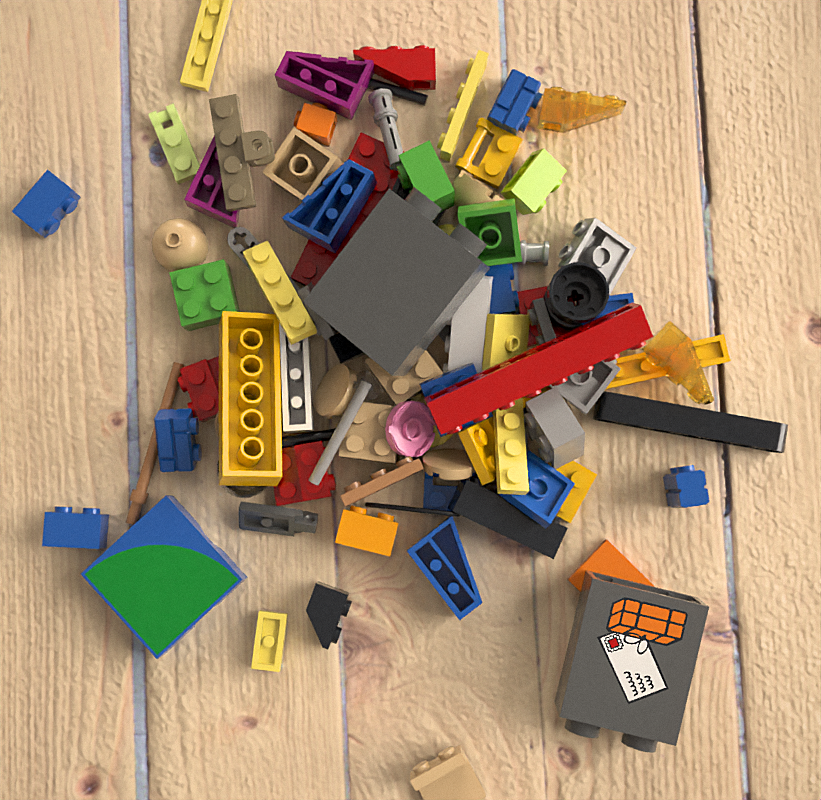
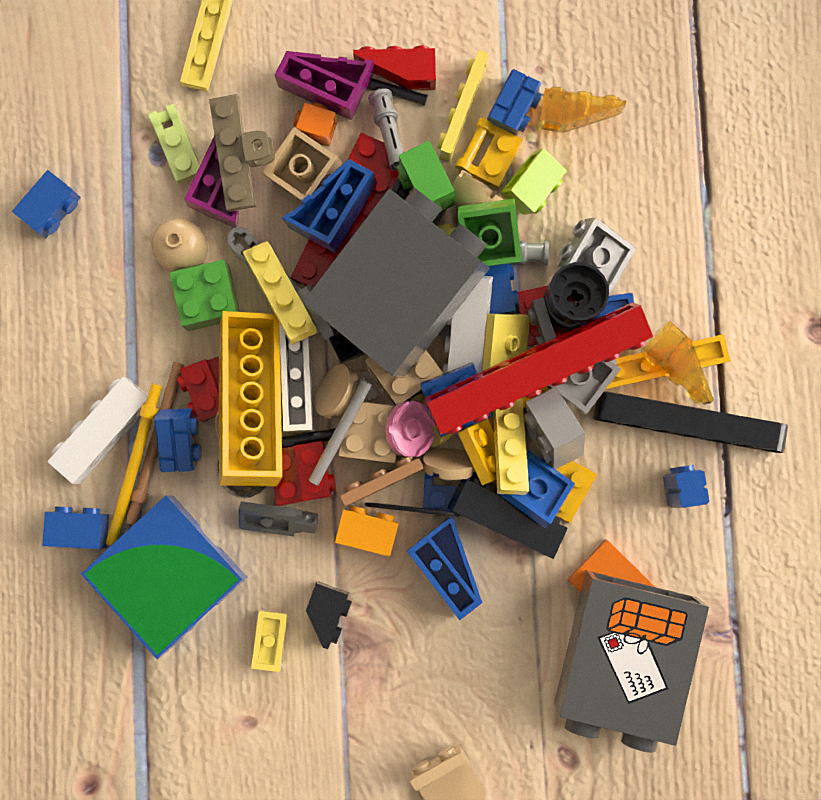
none -> white brick [48,377,148,484]
none -> yellow bar [105,383,162,546]

